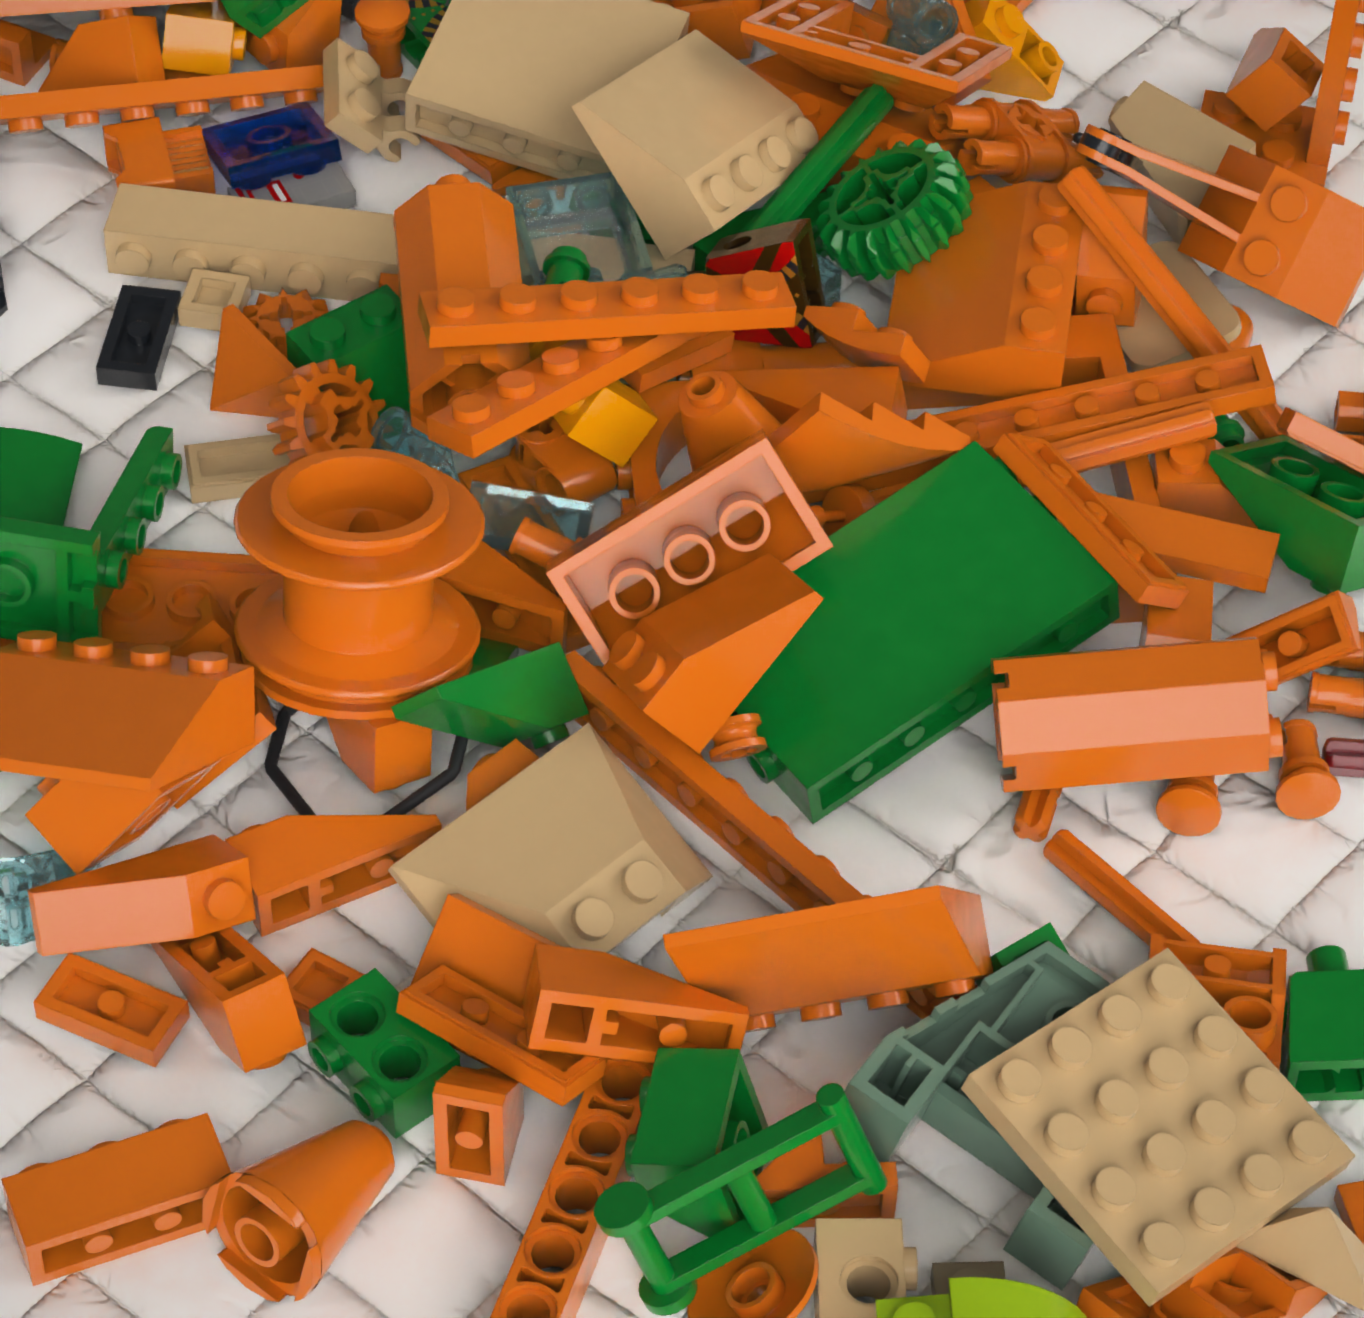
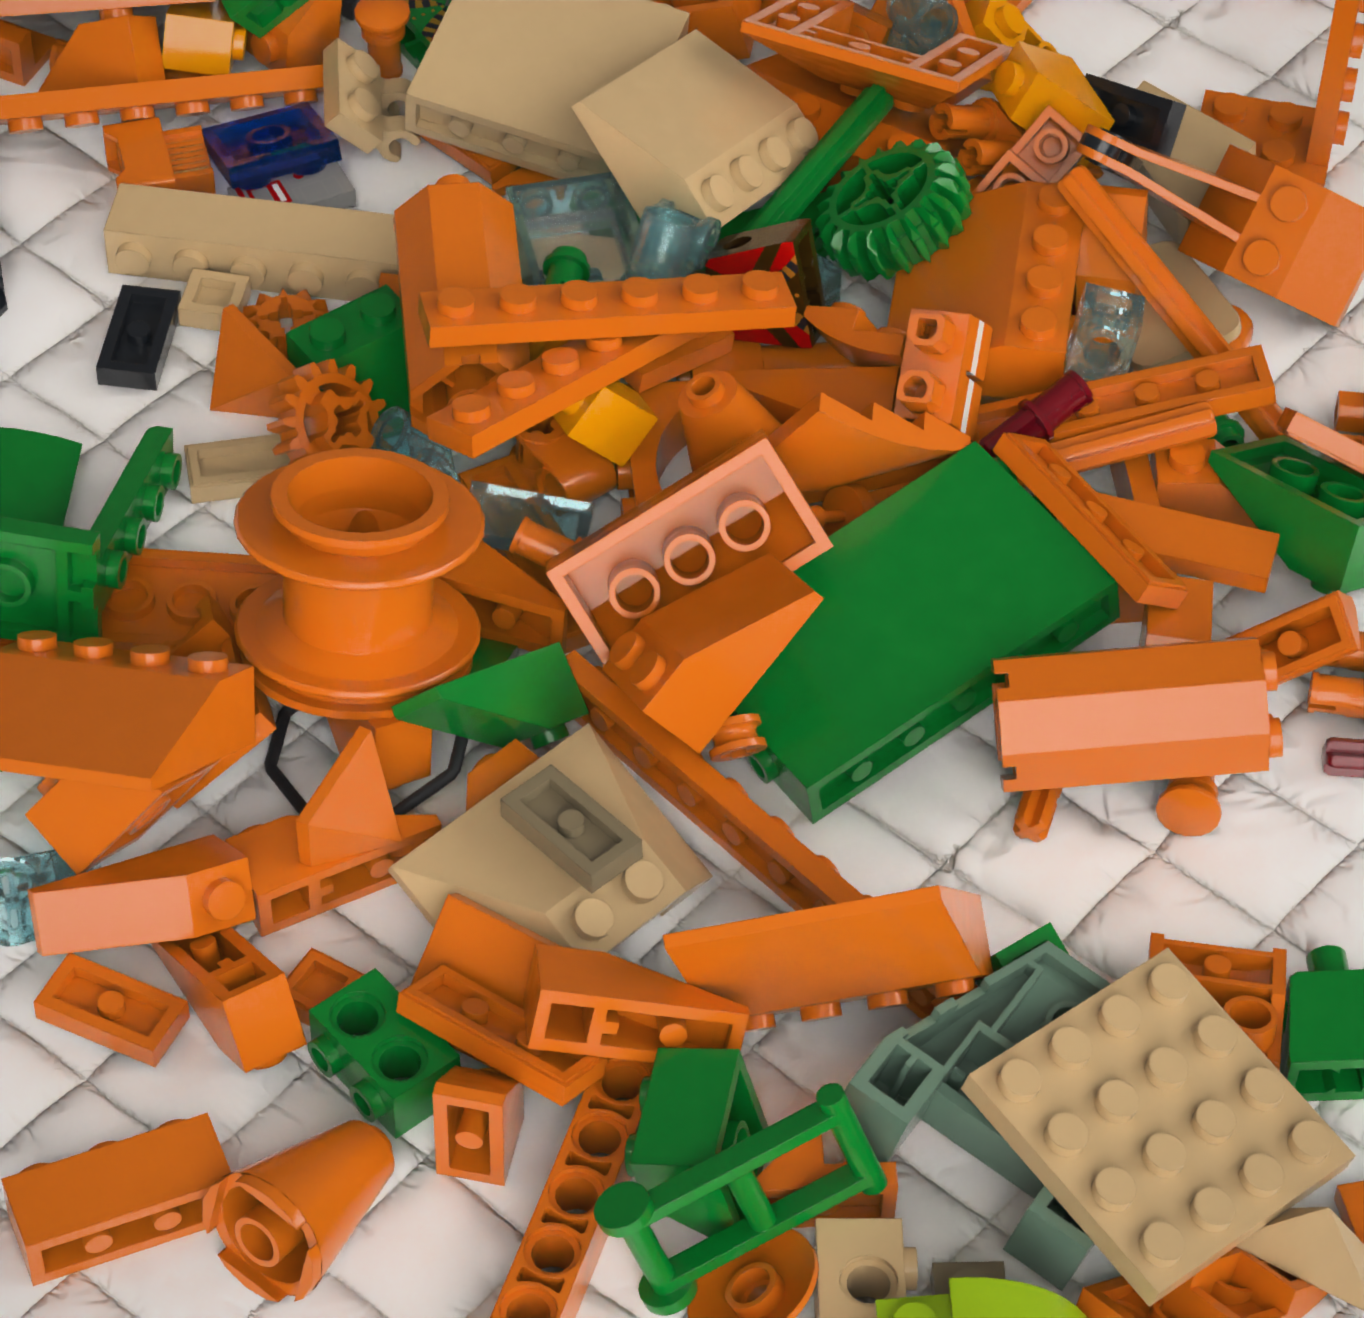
orange axle [1043,829,1200,946] -> none
orange slope [1225,27,1324,132] -> none
orange pin [1275,719,1341,819] -> none
none -> orange slope [296,726,402,867]
none -> dark tan plate [500,764,643,894]
none -> clear light blue piece [627,198,721,279]
none -> orange hips [893,308,993,442]
none -> orange slope [972,105,1084,194]
none -> dark red axle [979,370,1094,458]
none -> light orange slope [989,41,1115,167]
none -> clear light blue brick [1064,282,1145,382]
none -> black plate [1085,73,1187,157]

